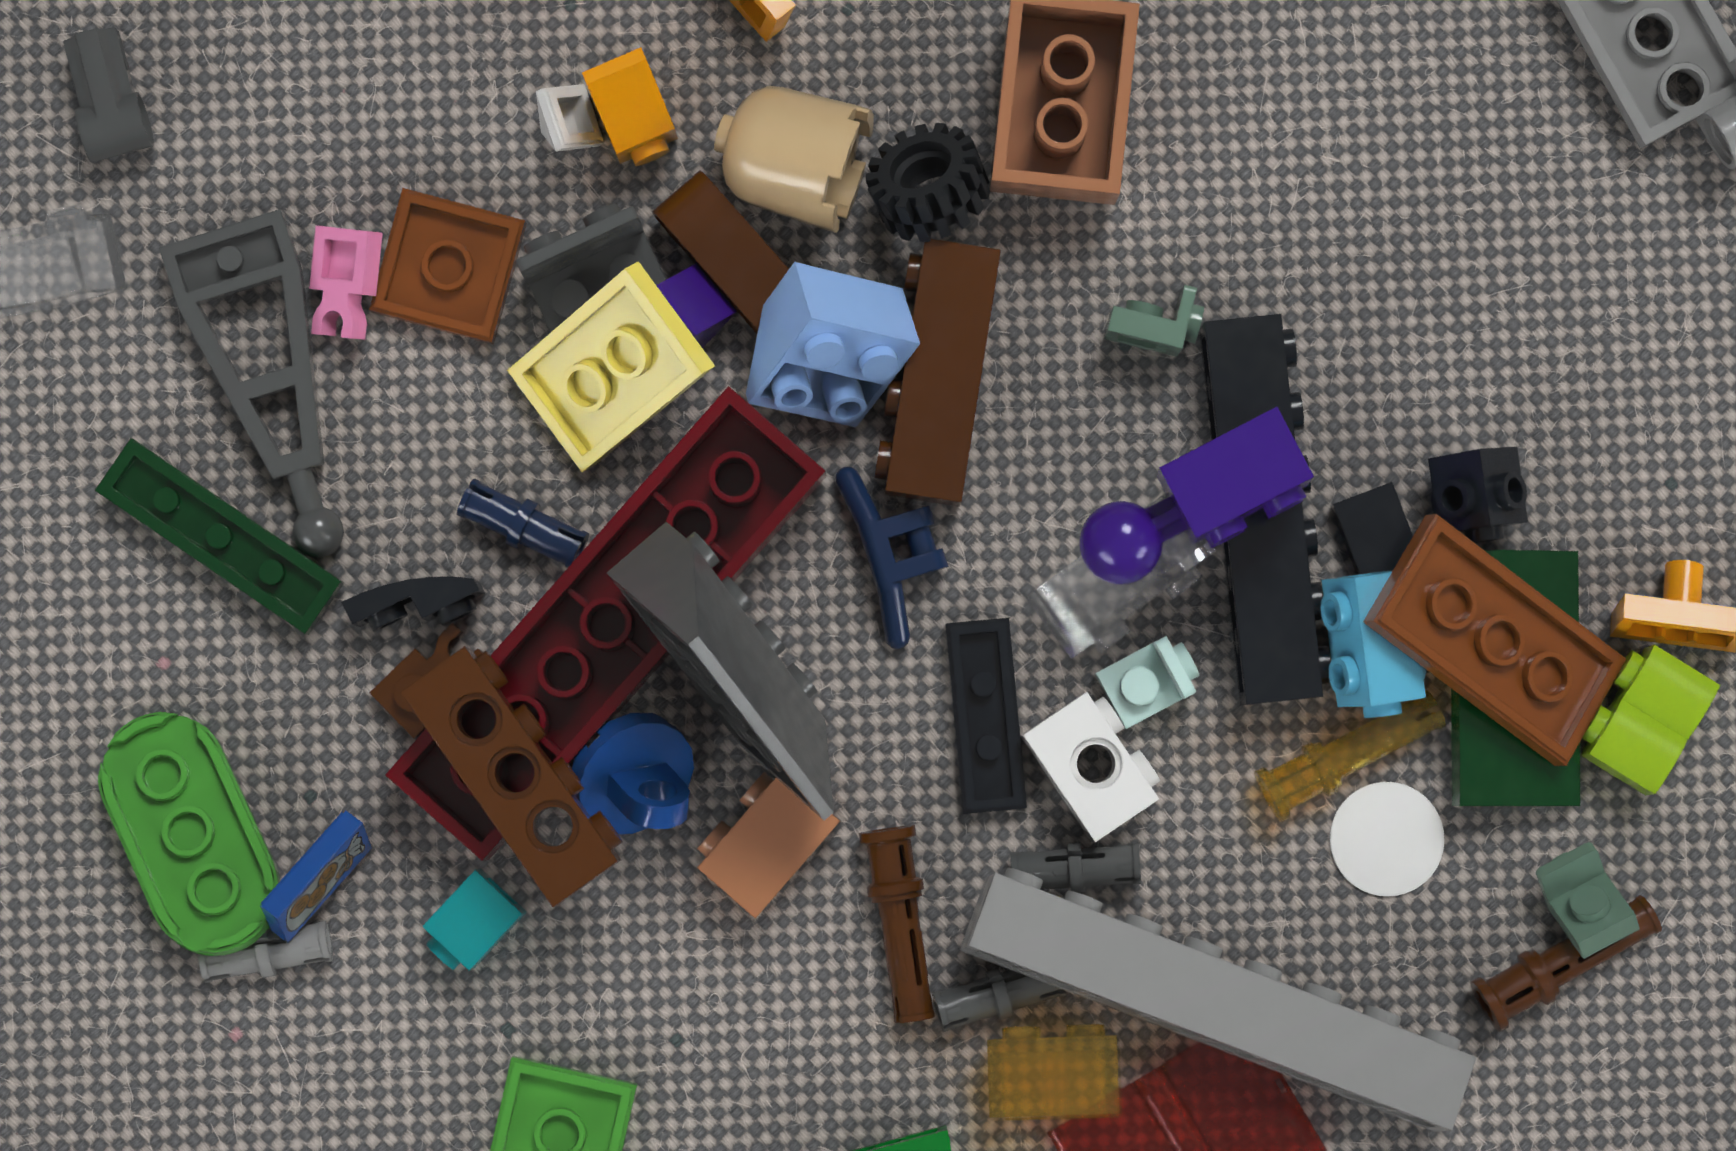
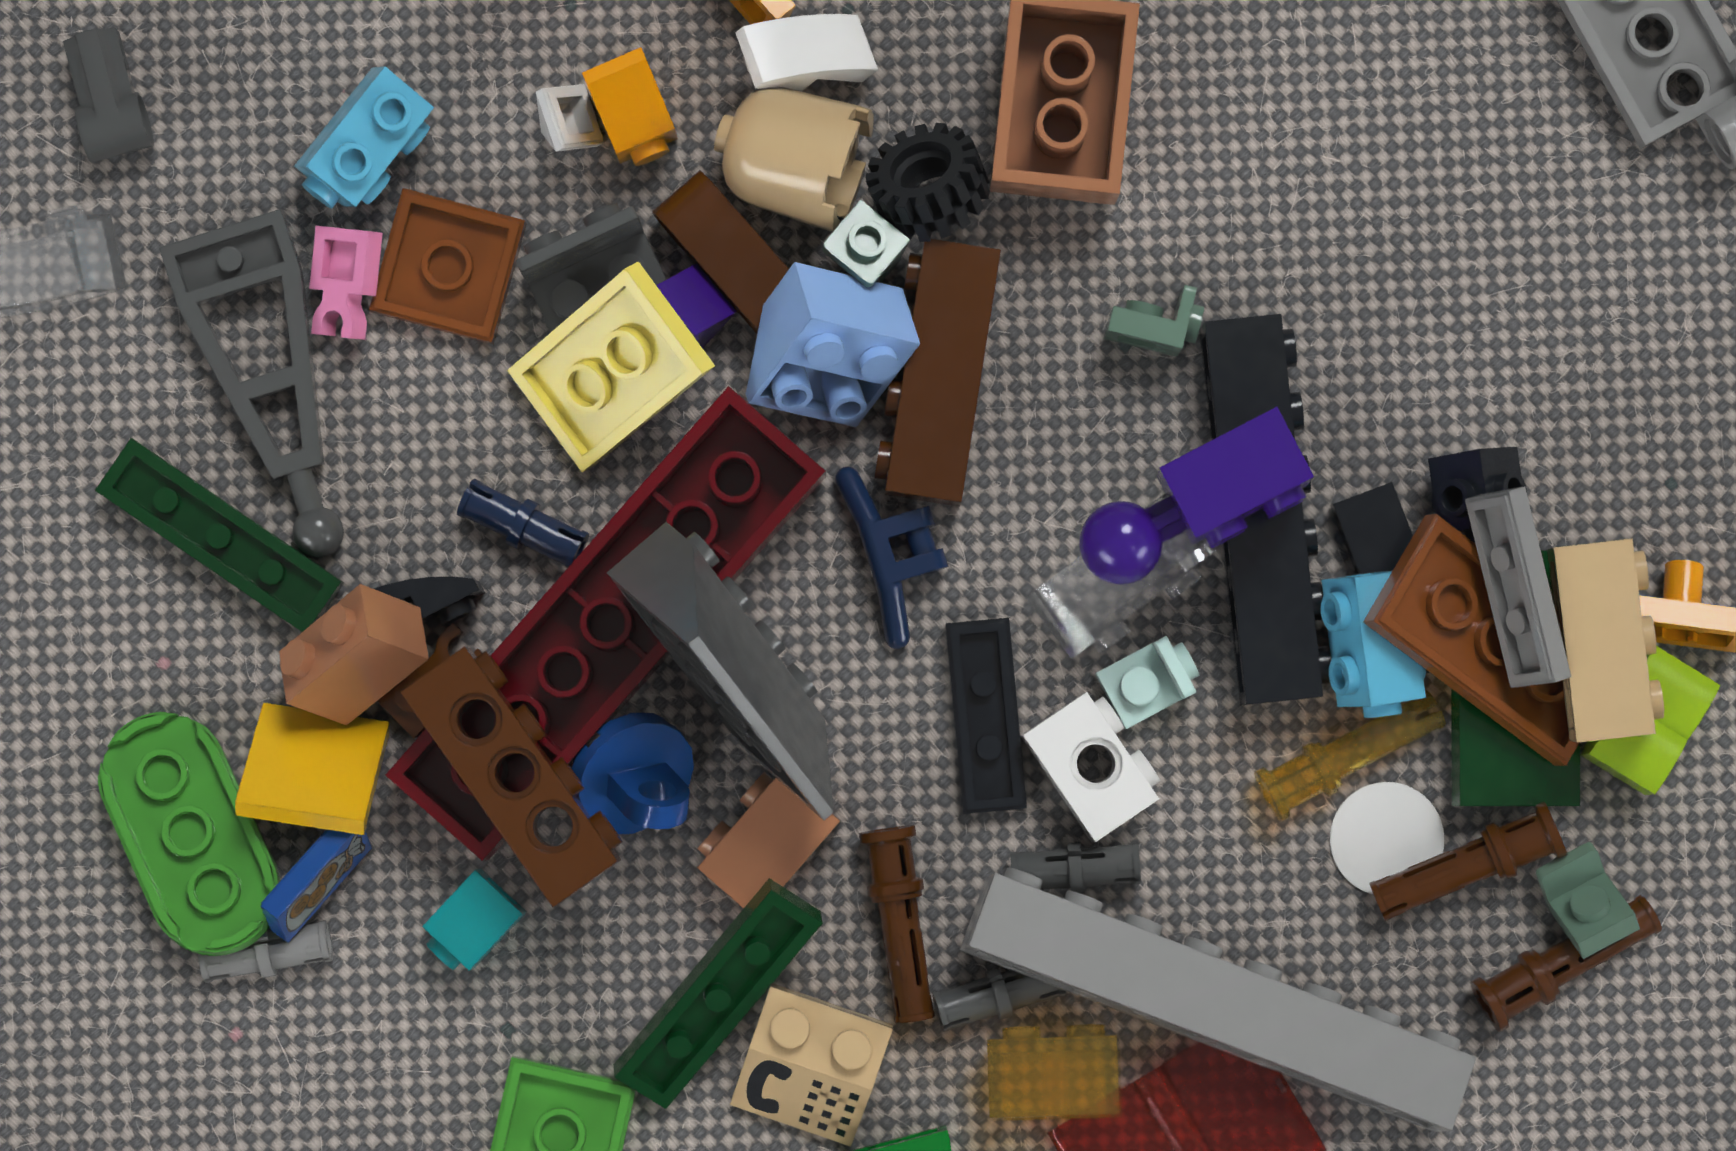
none -> yellow tile [235,702,389,835]
none -> nougat brick [279,584,429,725]
none -> medium azure brick [294,66,434,209]
none -> dark green plate [613,878,823,1109]
none -> tan slope [730,983,893,1147]
none -> white slope [735,14,878,92]
none -> bracket [822,200,910,287]
none -> reddish brown pin [1369,801,1568,921]
none -> light grey tile [1465,486,1571,688]
none -> tan brick [1547,538,1664,743]

